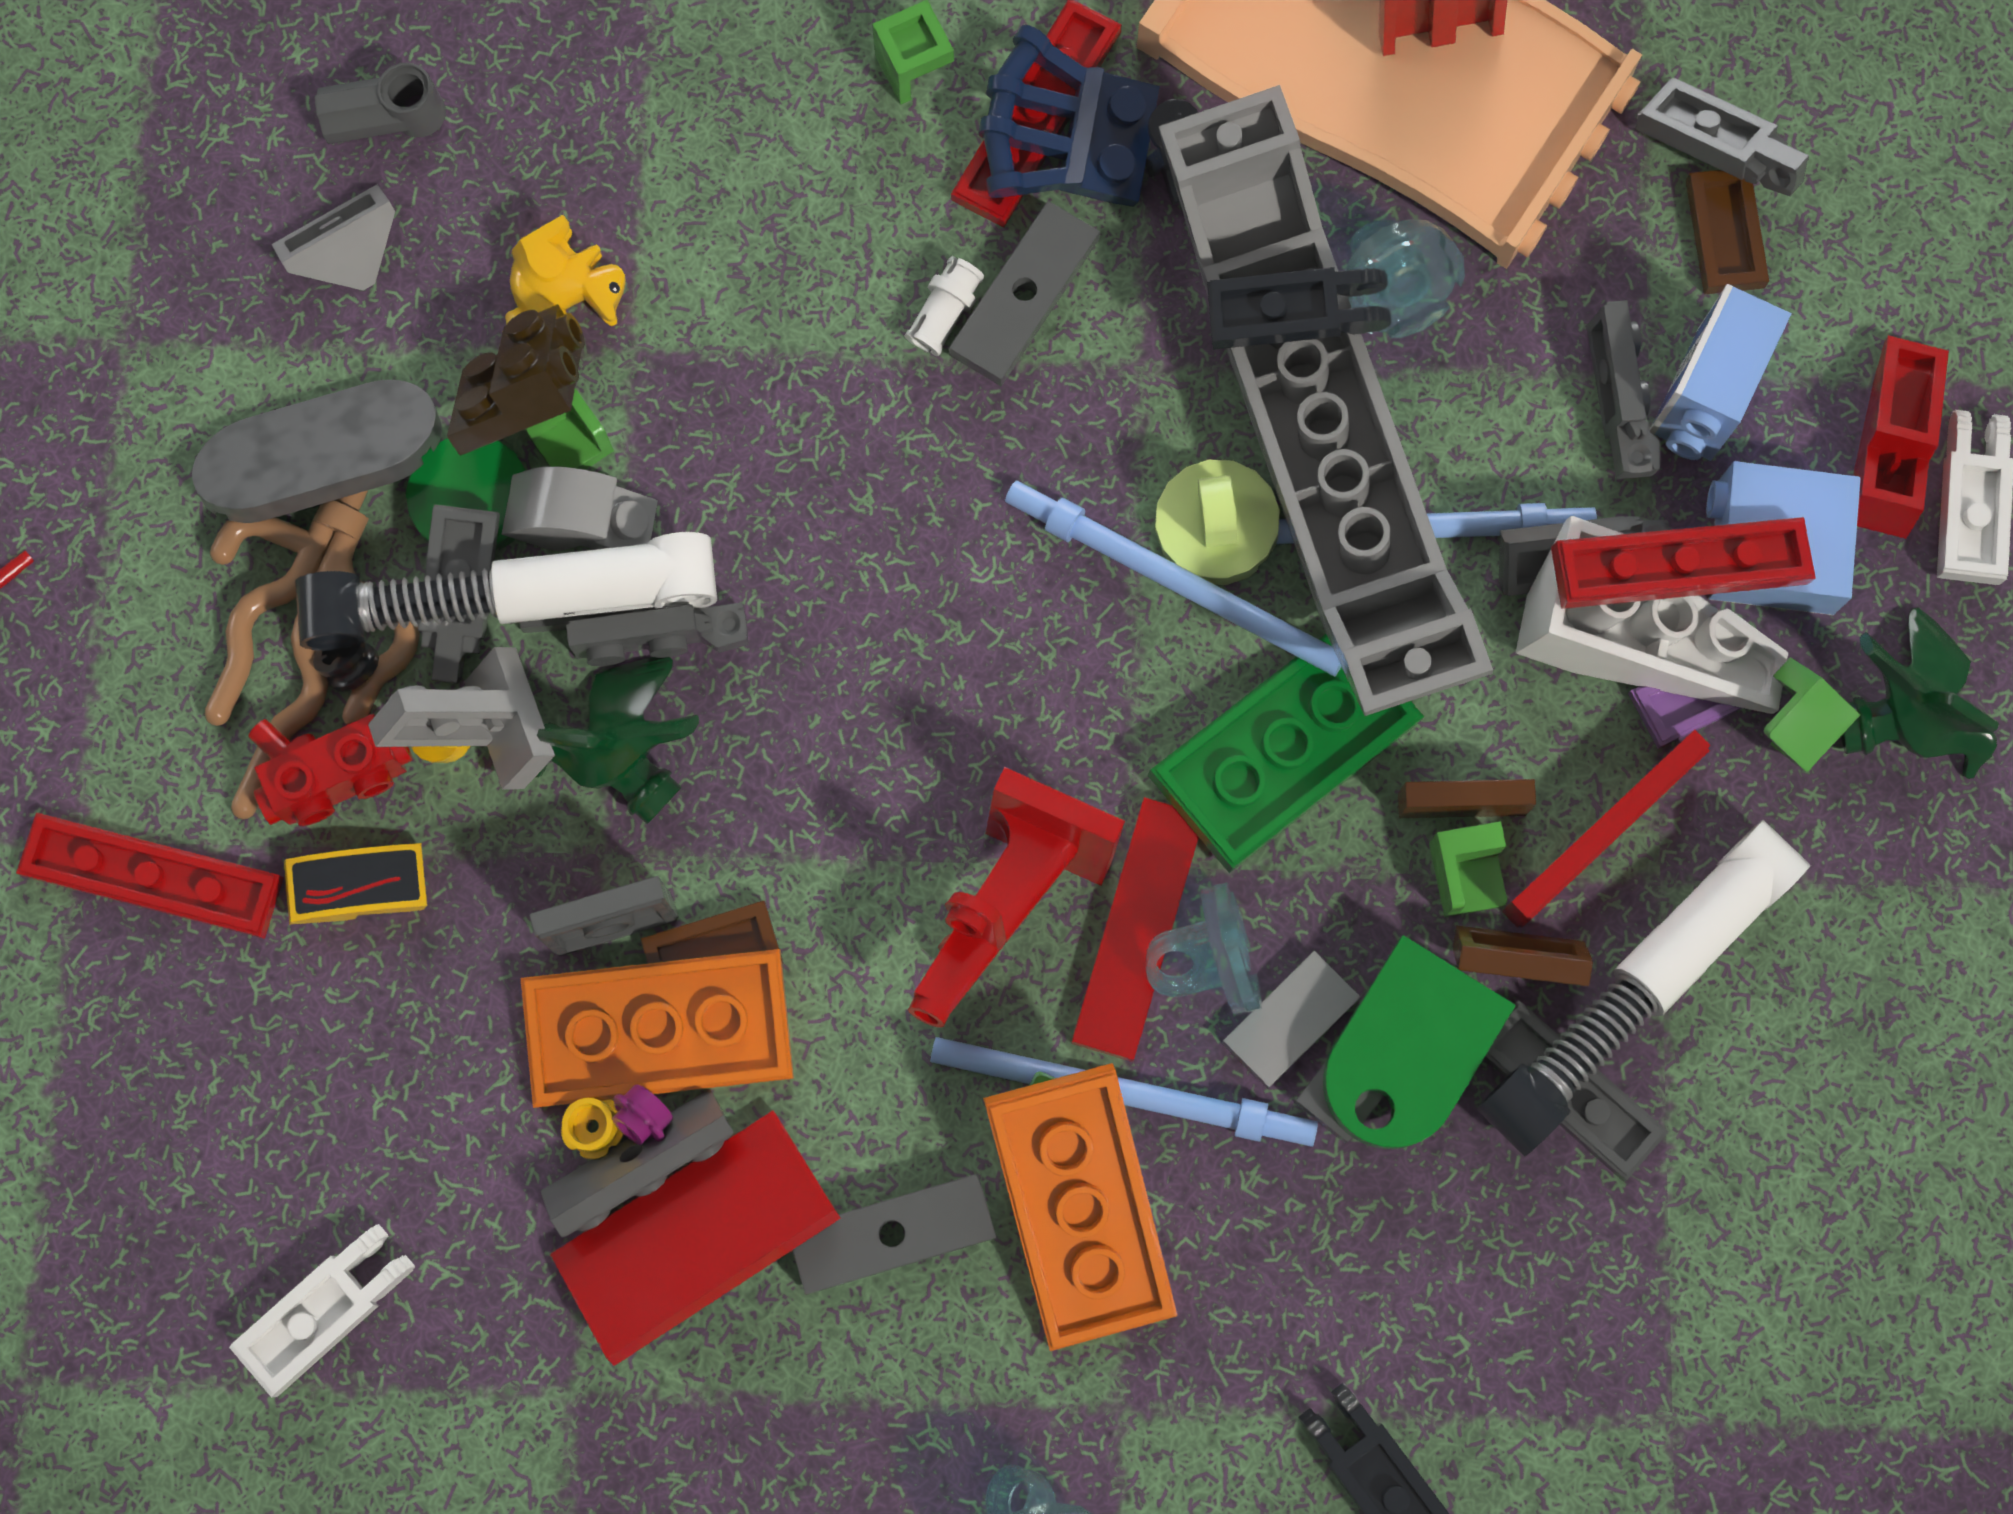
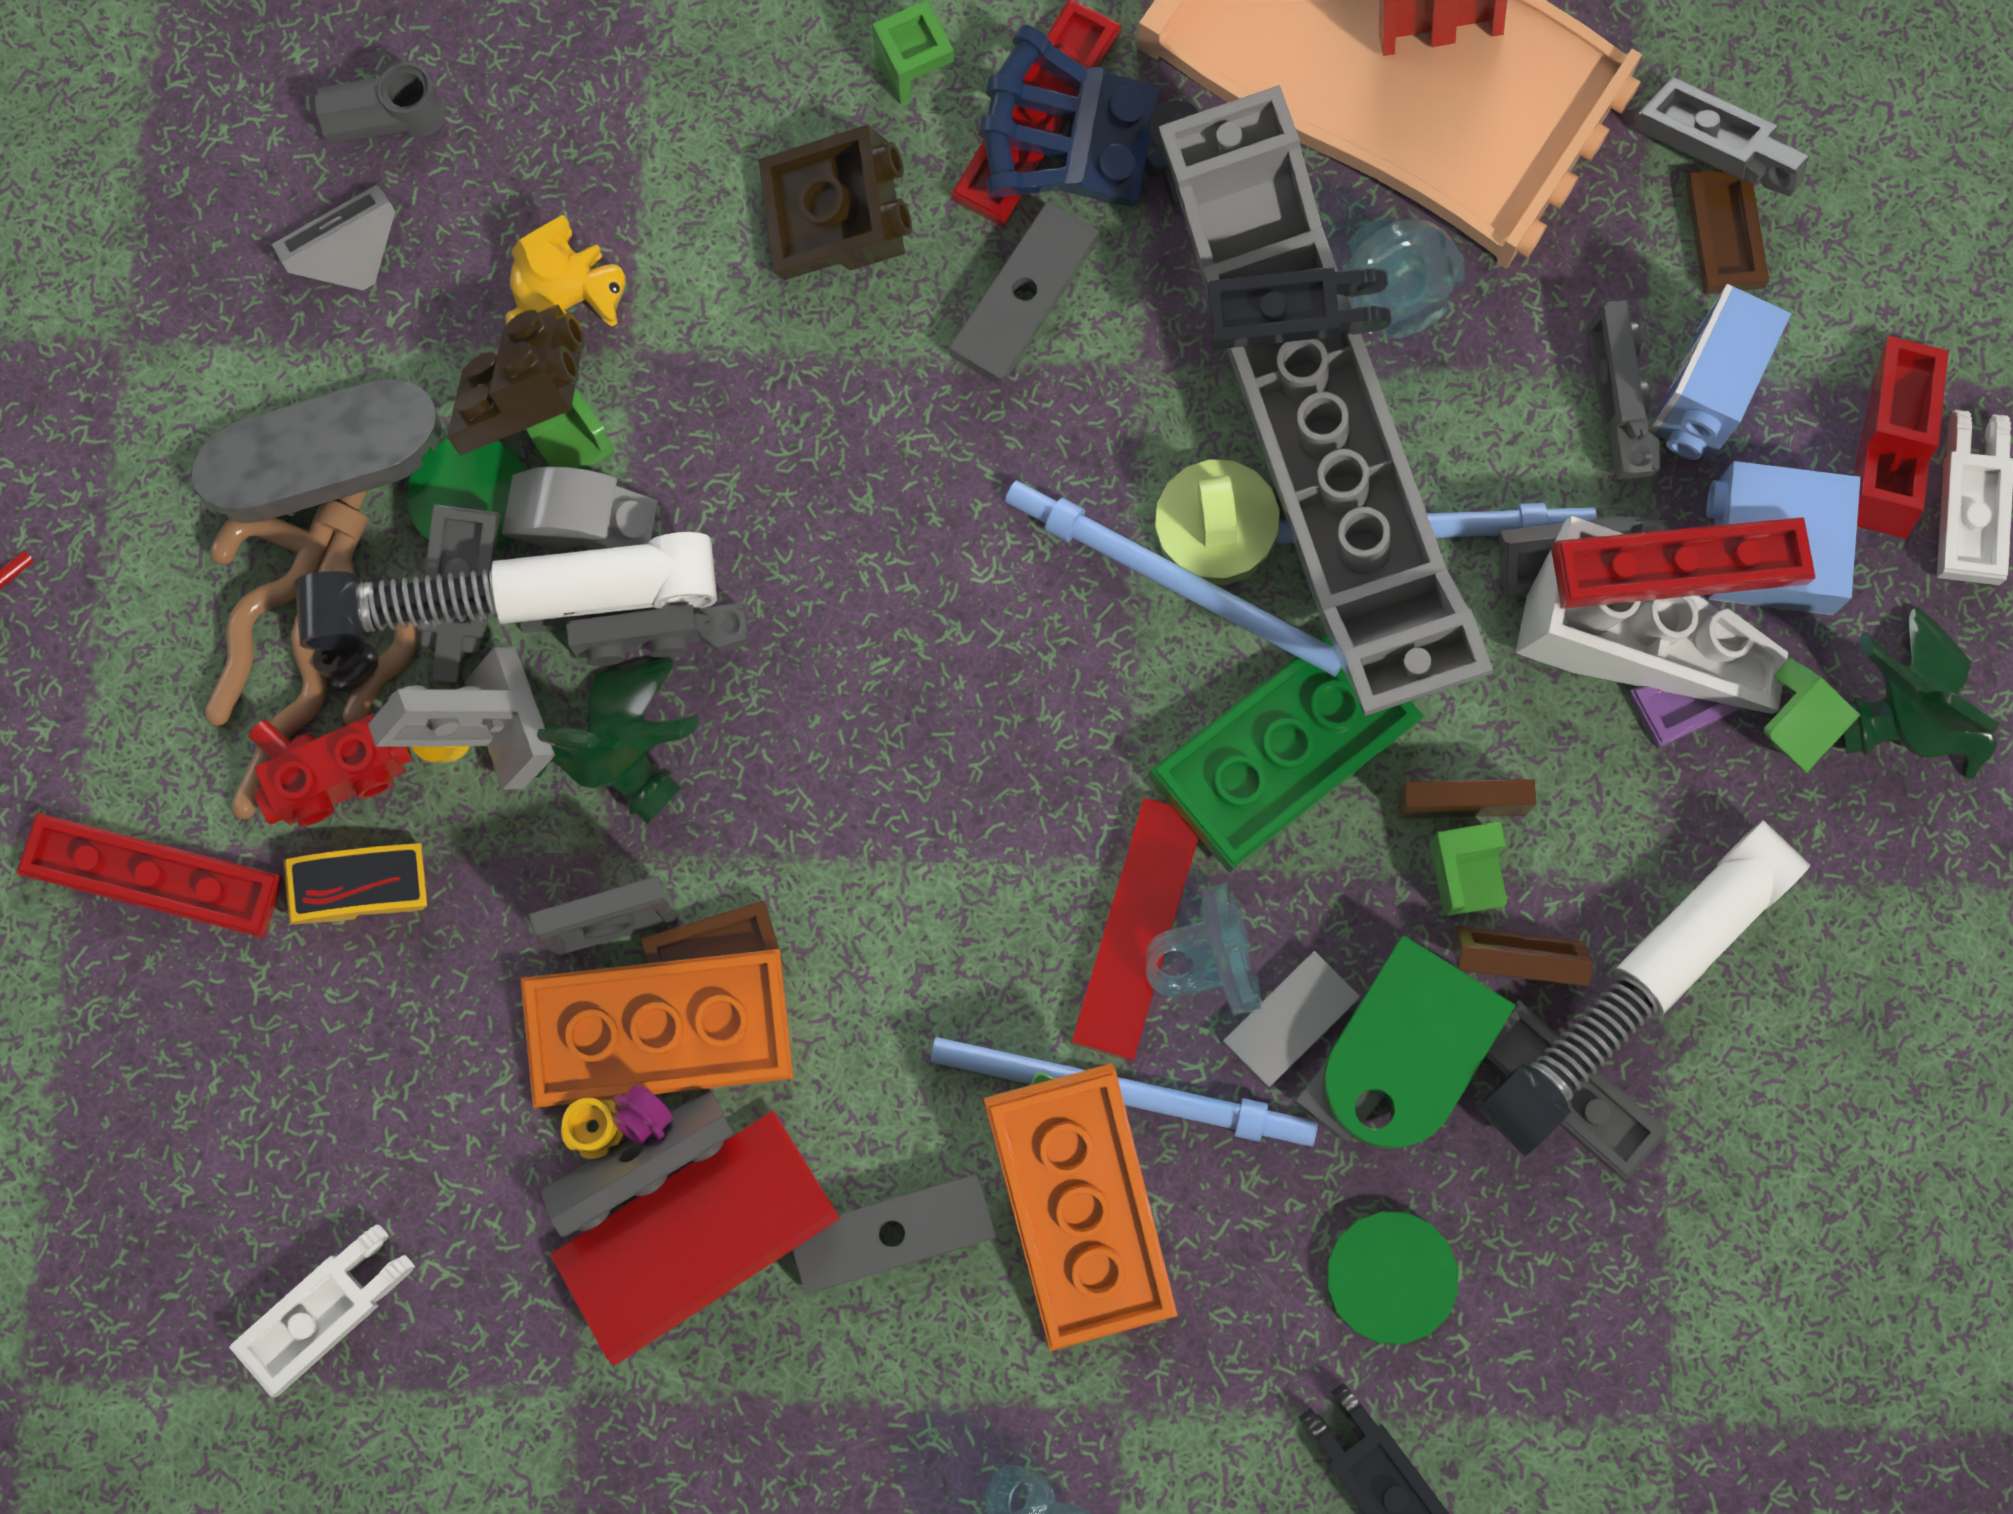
white pin [904,256,984,356] -> none
red piece [908,767,1125,1028] -> none
red tile [1502,729,1711,928] -> none
none -> dark brown plate [758,124,912,280]
none -> green tile [1326,1211,1458,1345]

